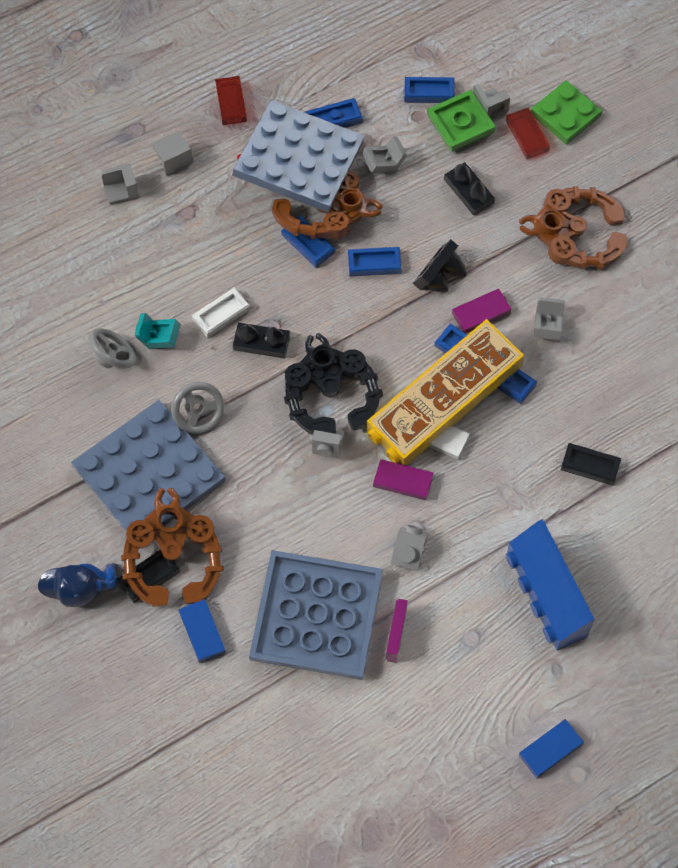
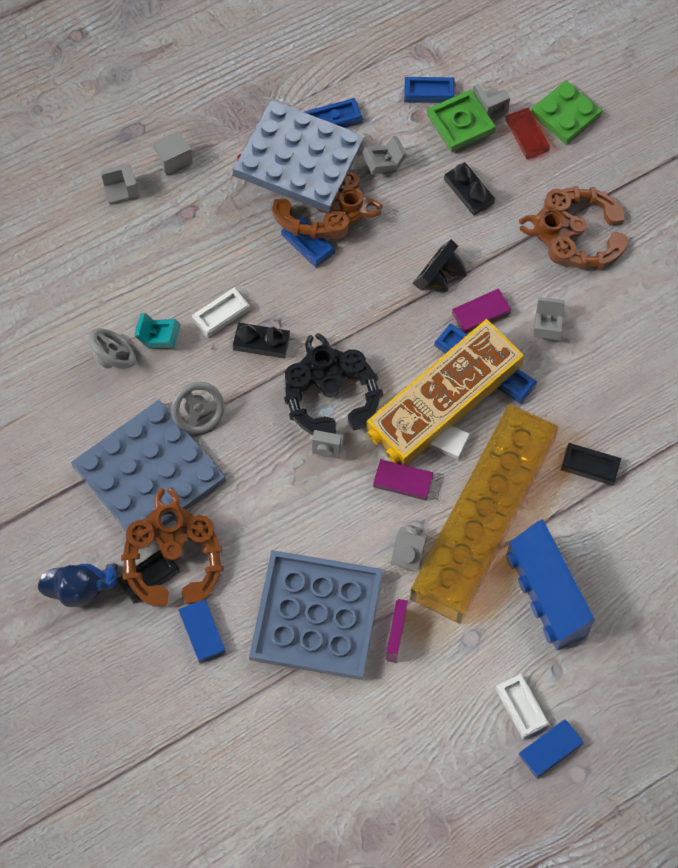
clear red tile [215,76,247,125] -> none
blue tile [348,247,402,277] -> none
none -> clear yellow brick [410,404,559,624]
none -> white tile [495,674,550,739]

